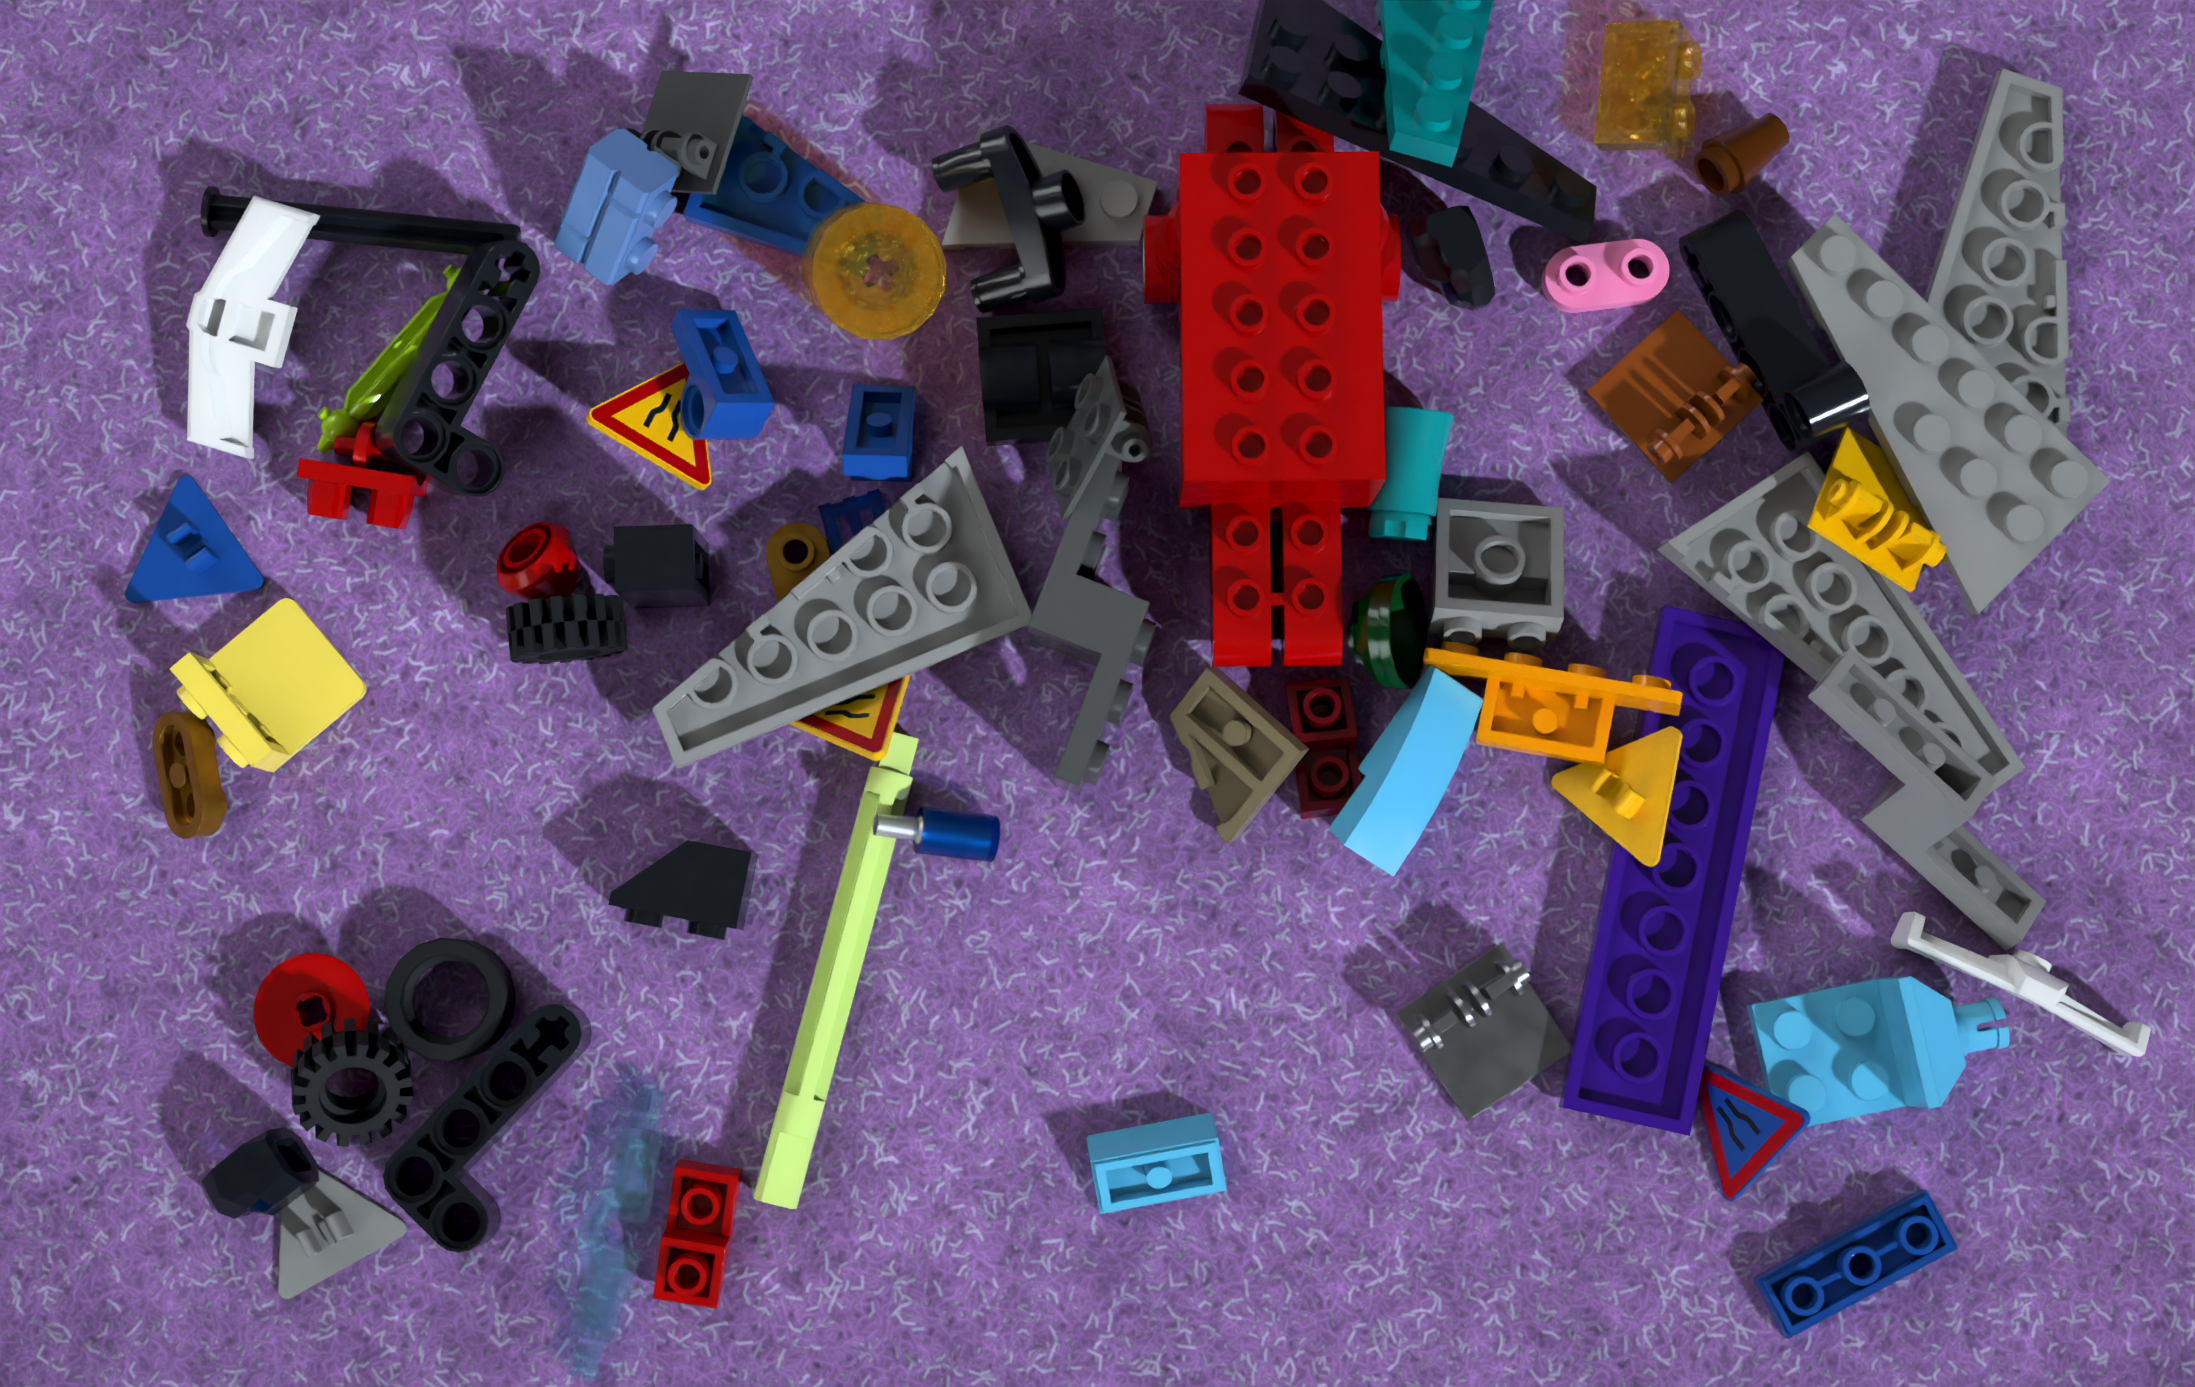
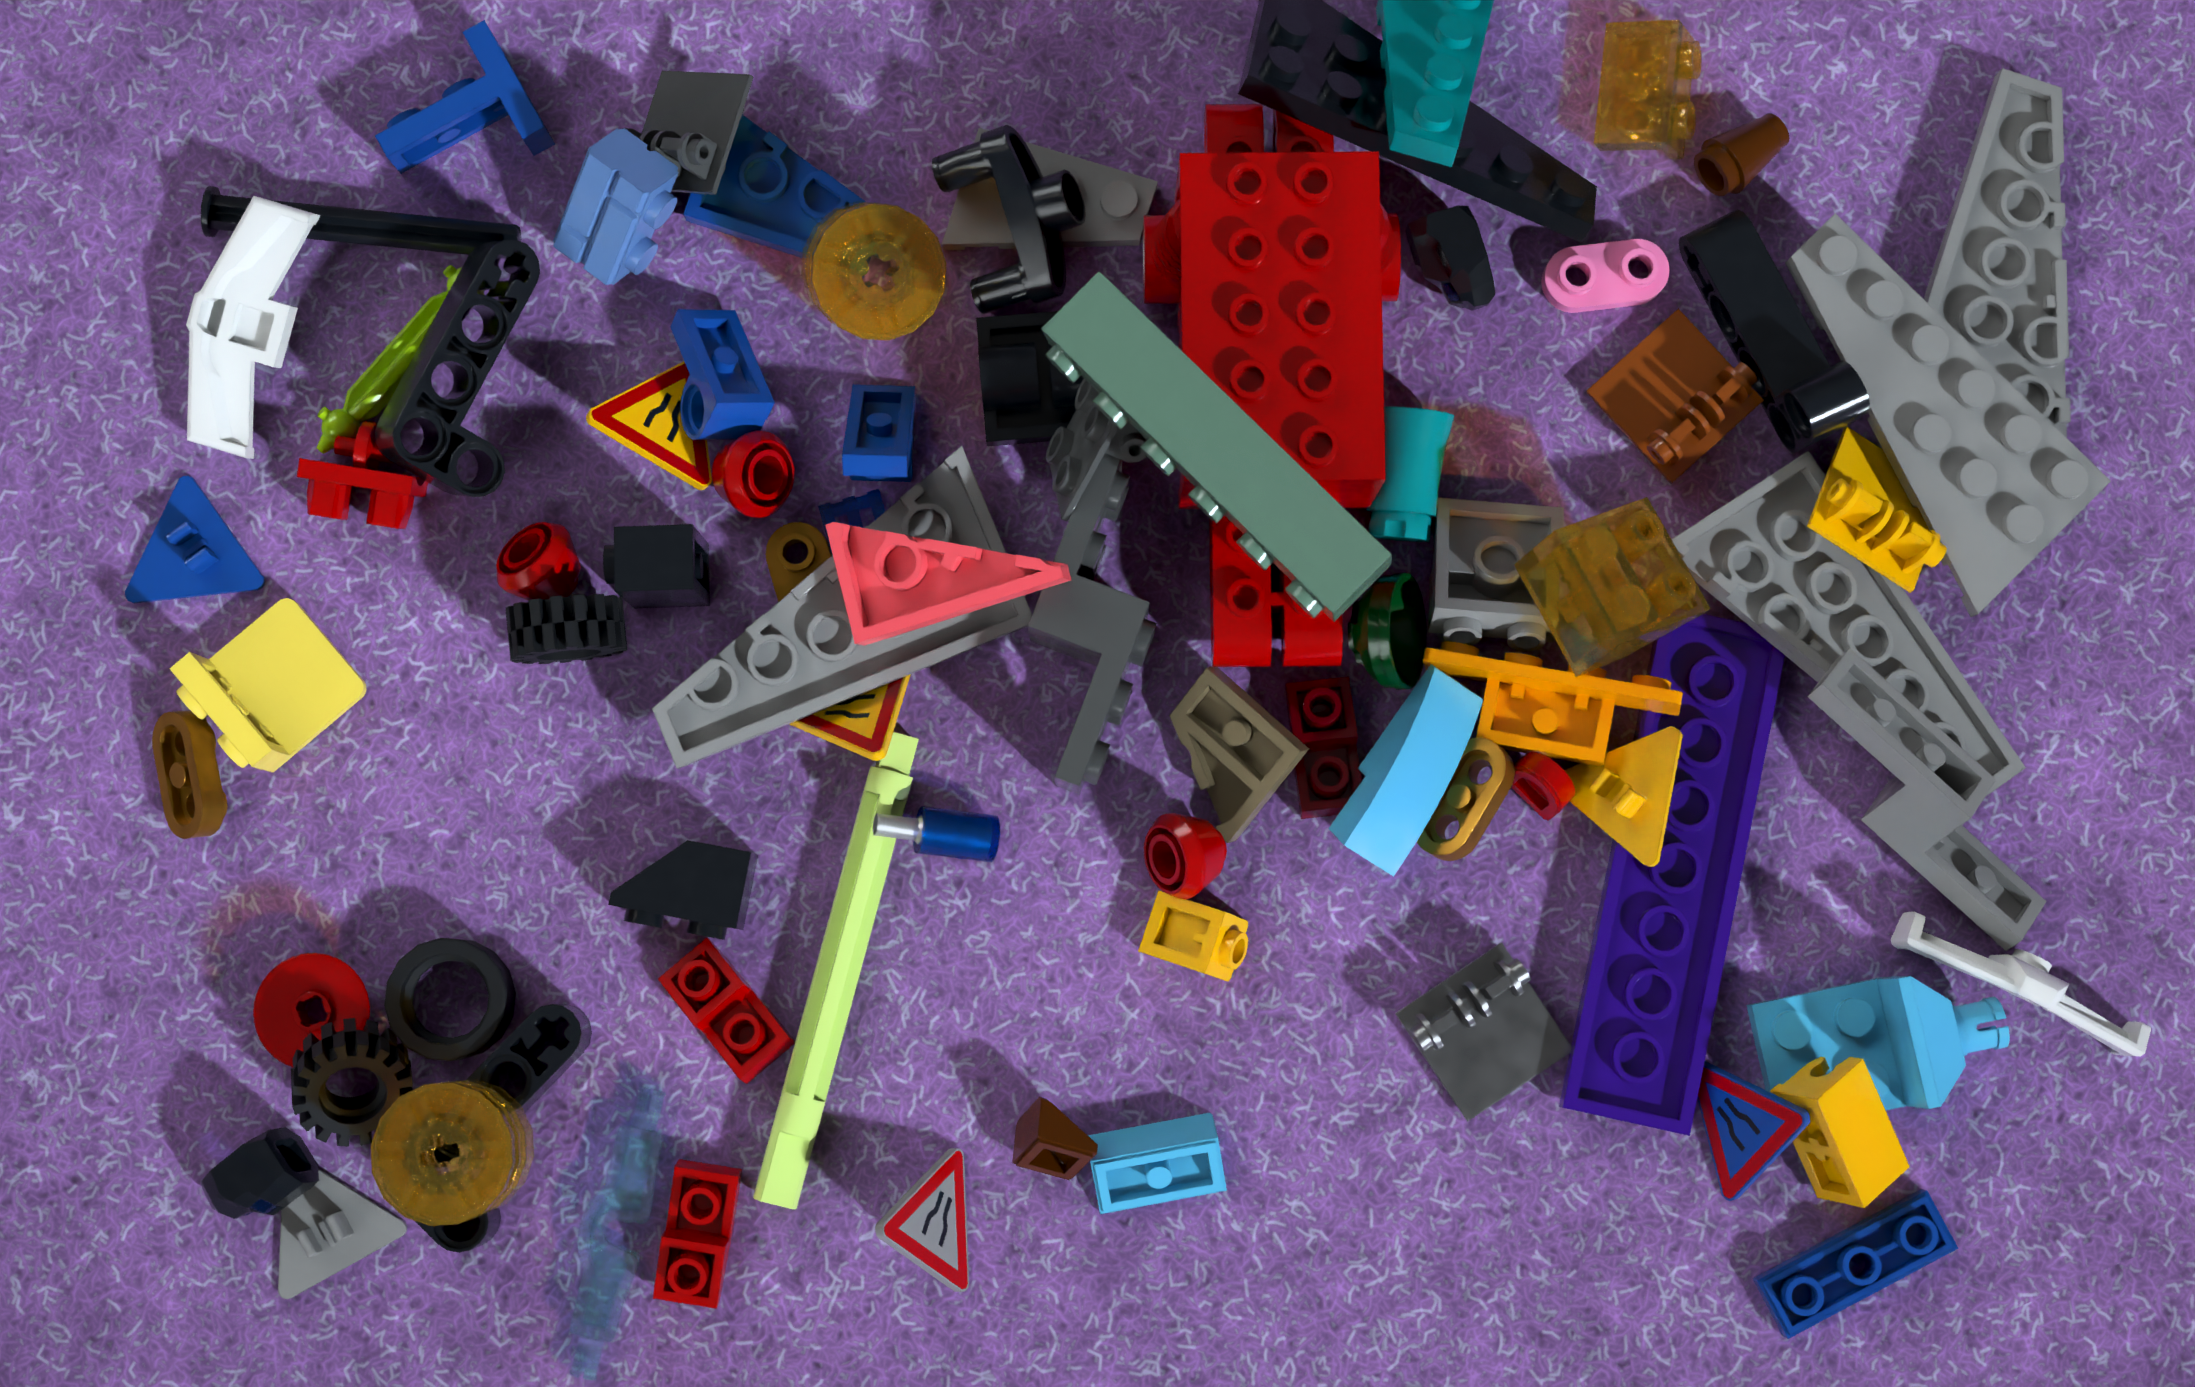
none -> clear yellow wheel [371,1079,534,1226]
none -> blue bracket [375,20,555,174]
none -> red slope [658,937,795,1084]
none -> red cone [712,431,795,518]
none -> coral wing [825,522,1072,646]
none -> piece [875,1148,969,1292]
none -> reddish brown slope [1012,1097,1098,1180]
none -> sand green brick [1041,271,1392,622]
none -> yellow bracket [1138,890,1248,982]
none -> red cone [1144,813,1227,899]
none -> pearl gold plate [1417,738,1515,861]
none -> red tile [1511,751,1575,821]
none -> clear yellow slope [1514,497,1711,677]
none -> yellow hinge [1770,1057,1910,1208]

